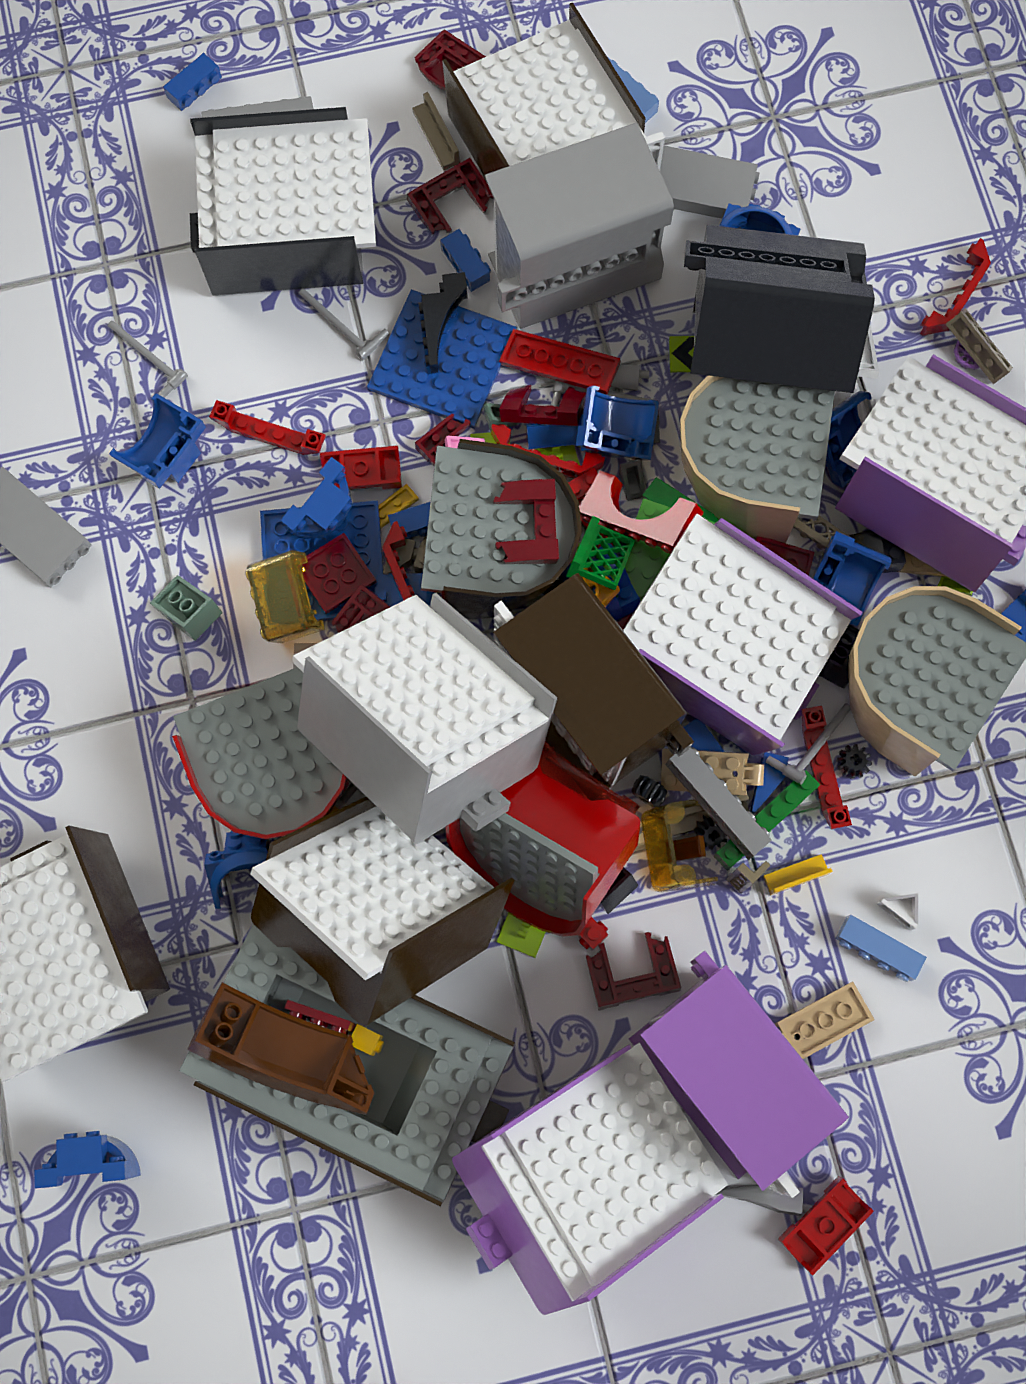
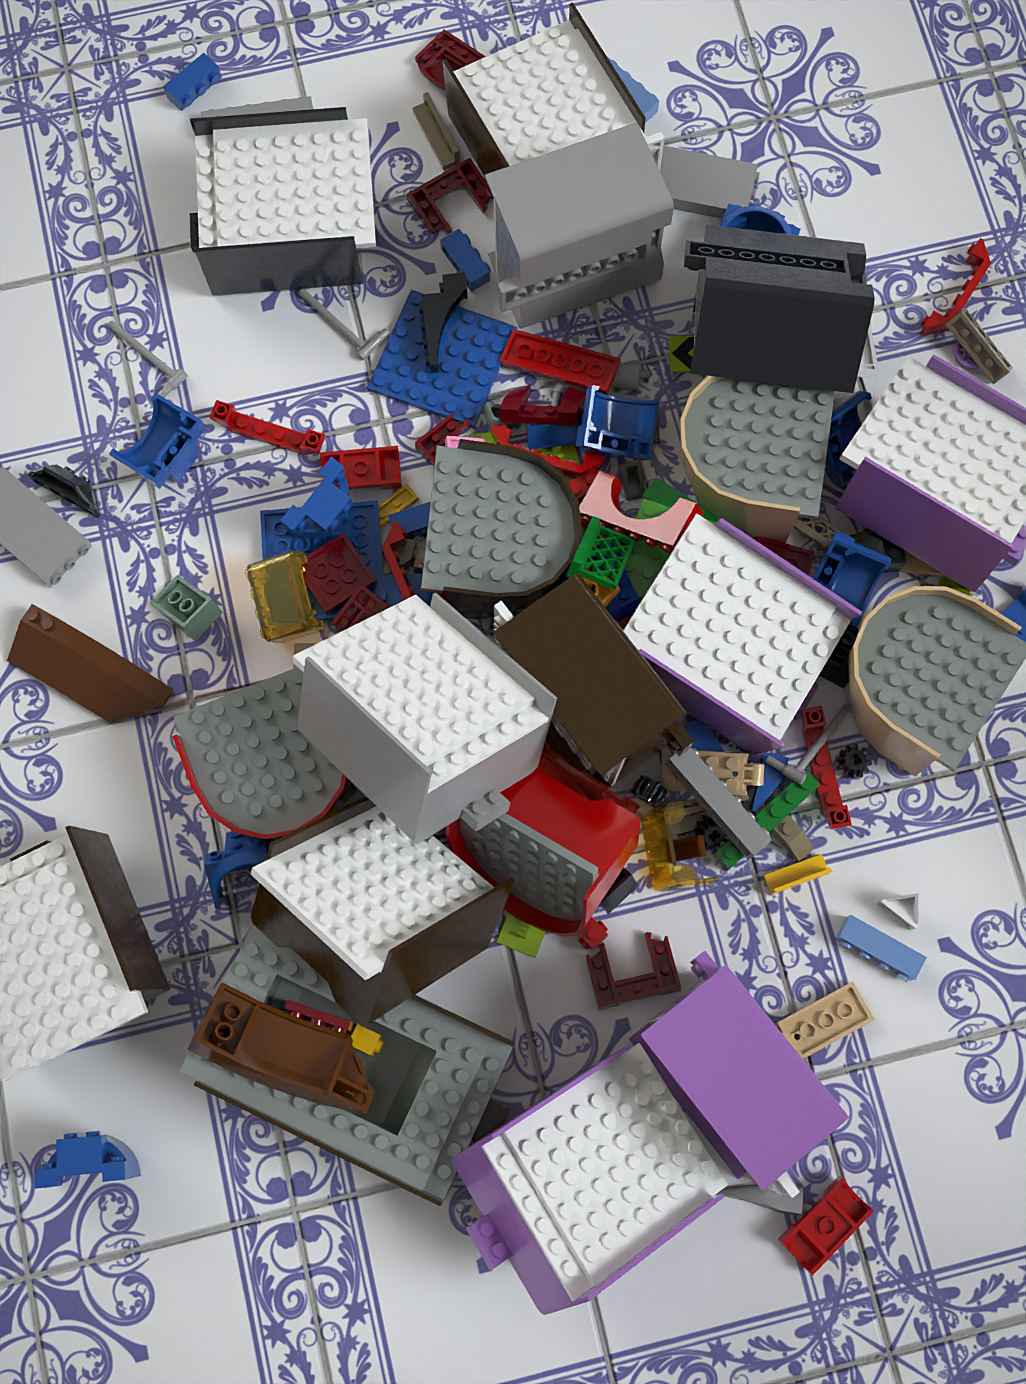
dark red wedge [493,479,559,564] -> none
dark tan fence [726,861,770,894] -> none
none -> reddish brown slope [7,604,174,723]
none -> black wedge [28,464,100,518]
none -> dark tan slope [770,815,814,863]

